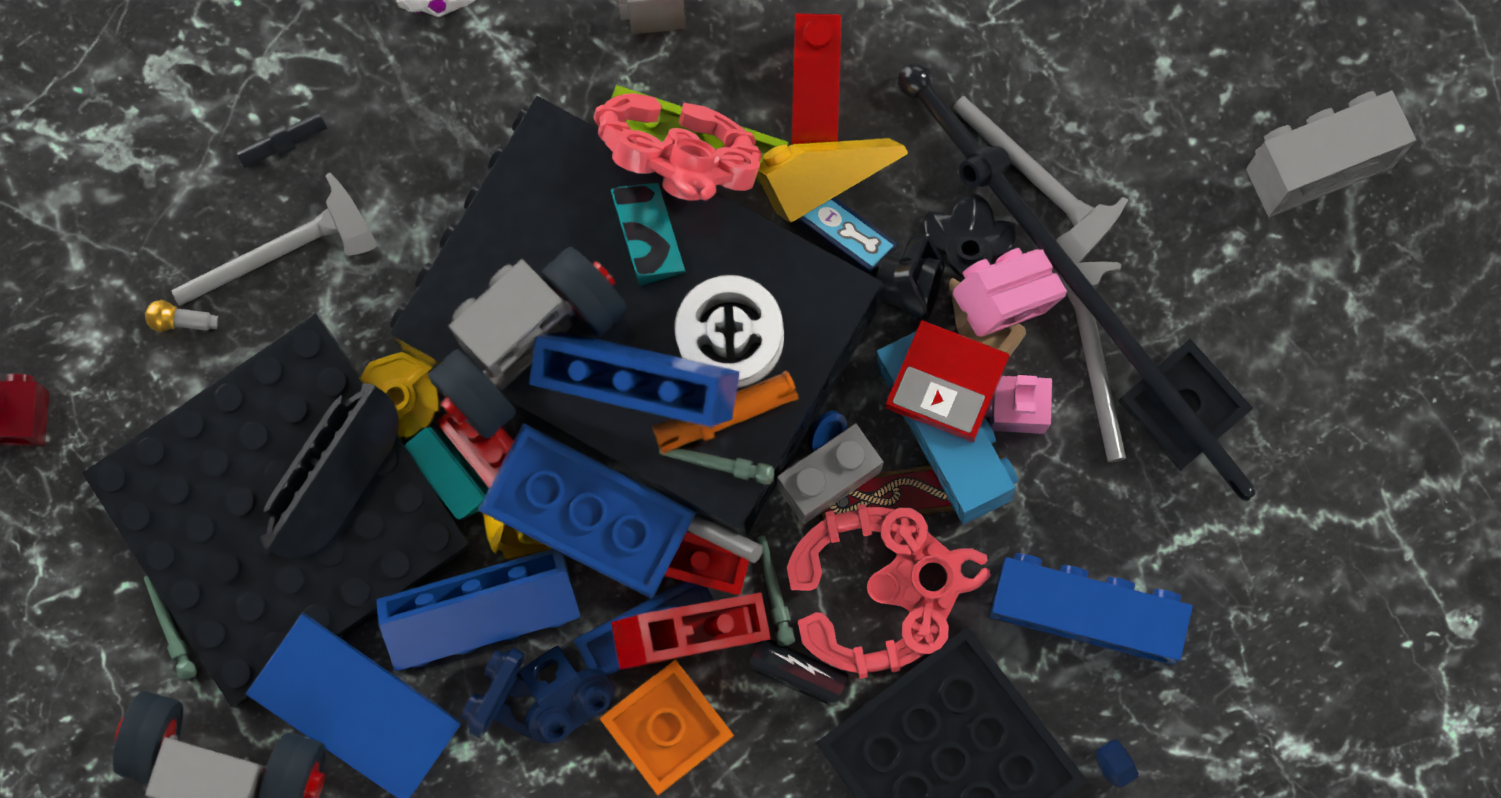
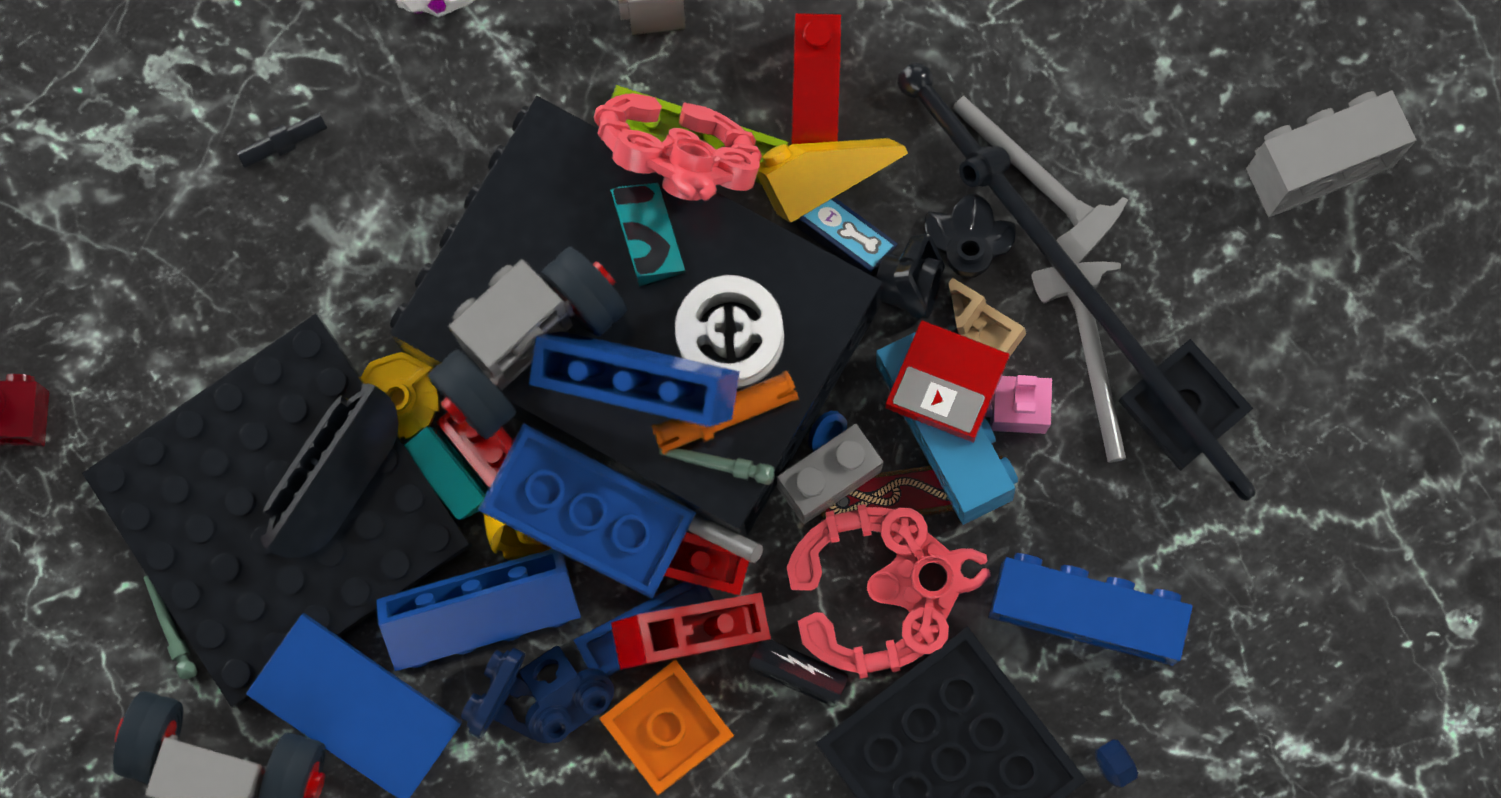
piece [145,300,218,332] -> none
light grey piece [171,172,377,306] -> none
sand green piece [757,536,796,646] -> none
bright pink brick [953,248,1067,337] -> none

